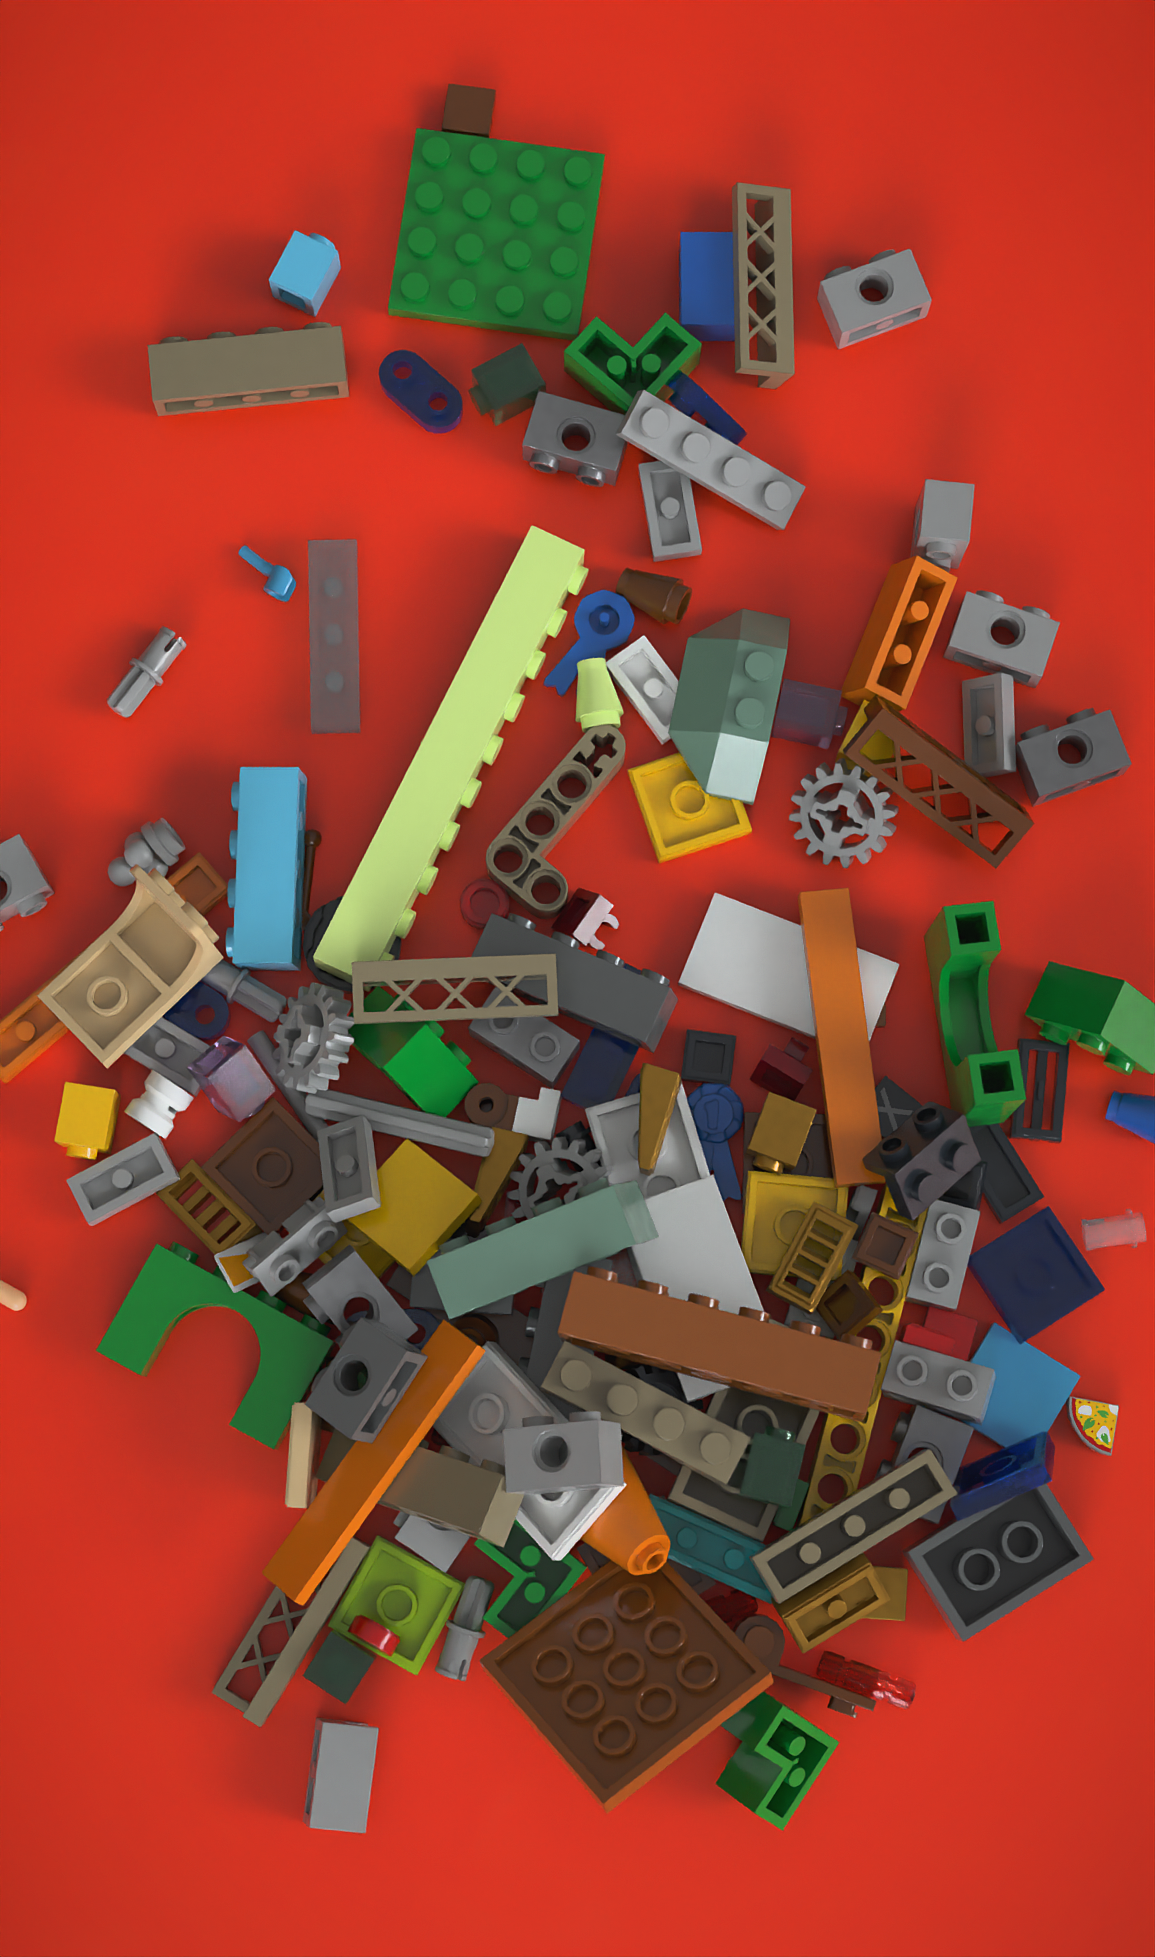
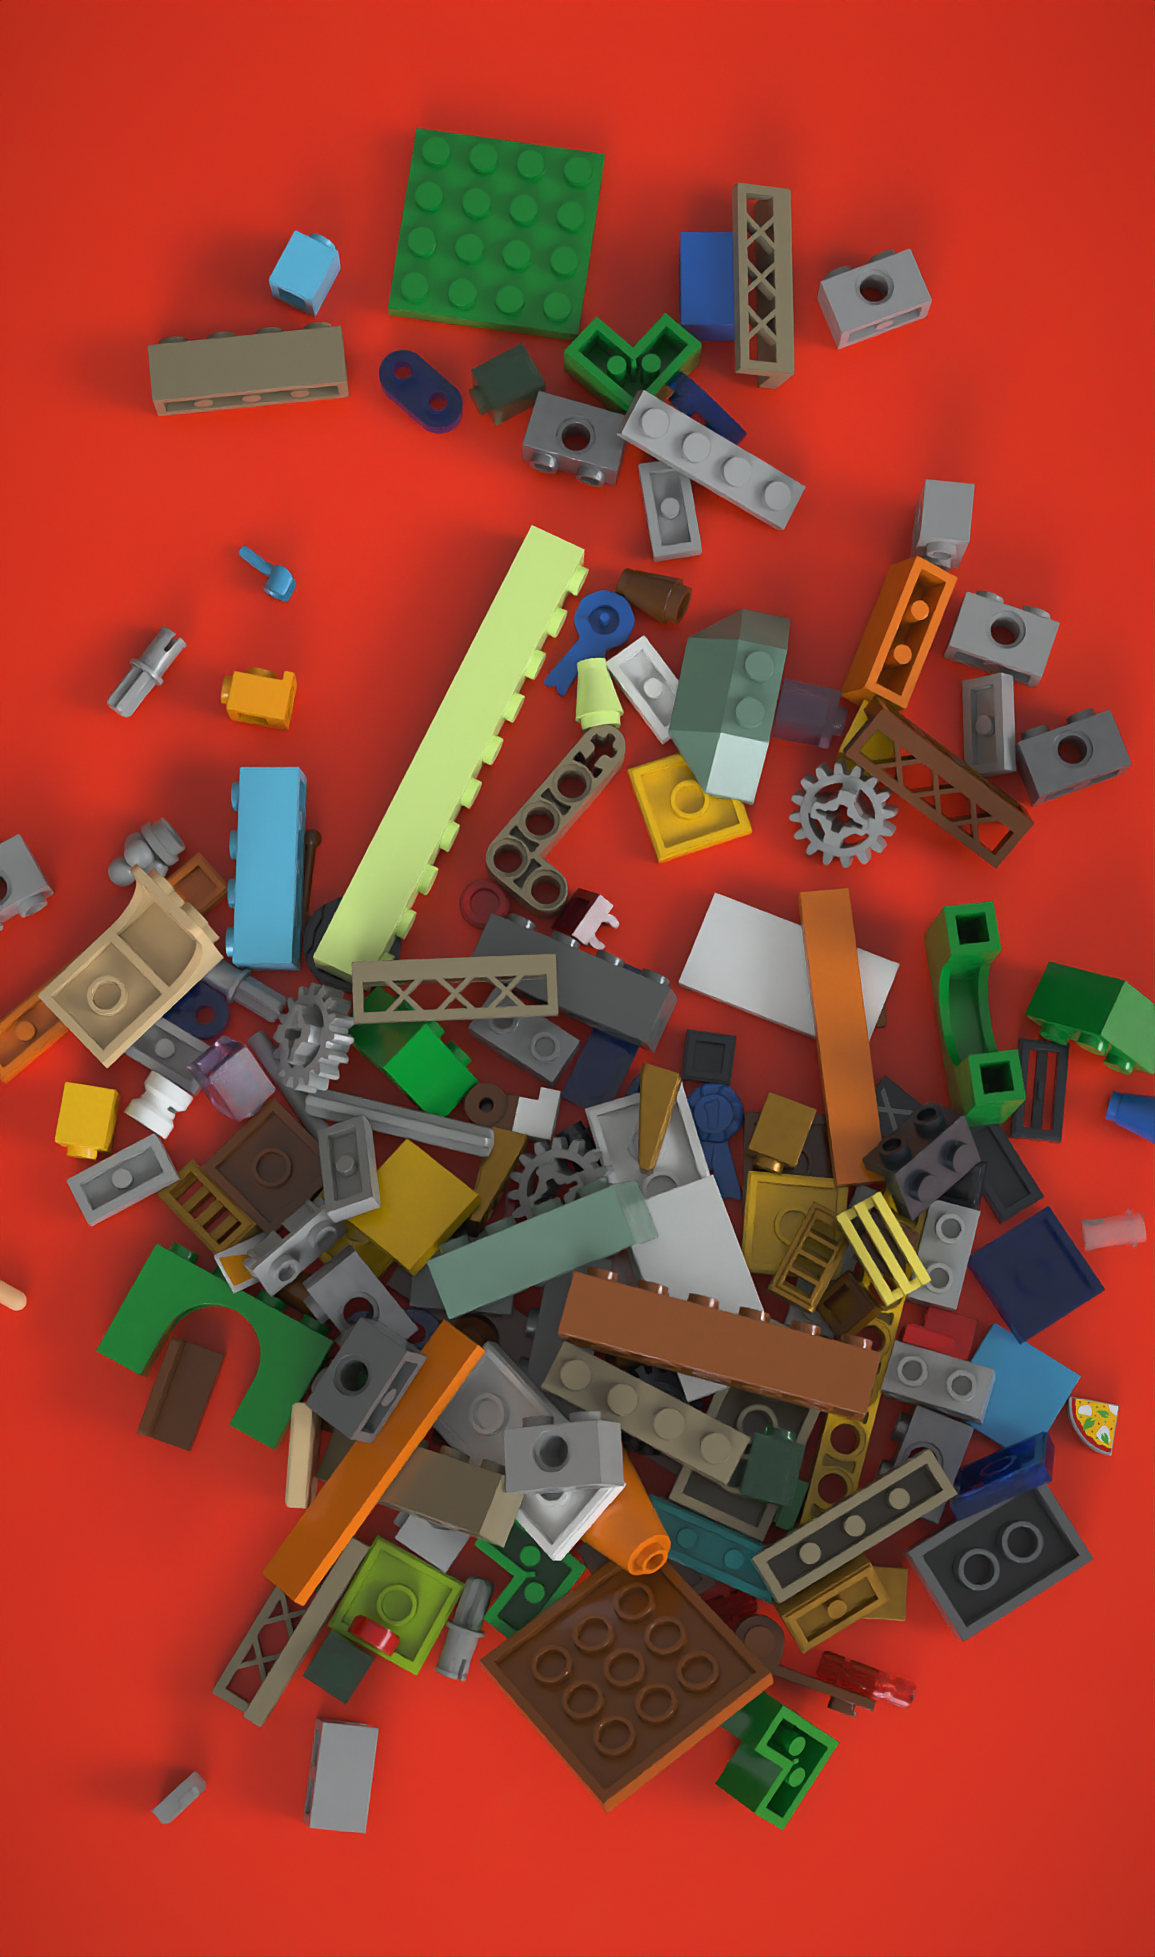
clear light blue tile [308,539,361,734] -> none
reddish brown tile [442,83,496,138] -> none
dark red tile [750,1037,813,1101] -> none
none -> reddish brown panel [137,1336,226,1451]
none -> light grey tile [152,1771,207,1825]
none -> light orange brick [221,667,298,731]
none -> light yellow tile [834,1191,932,1306]

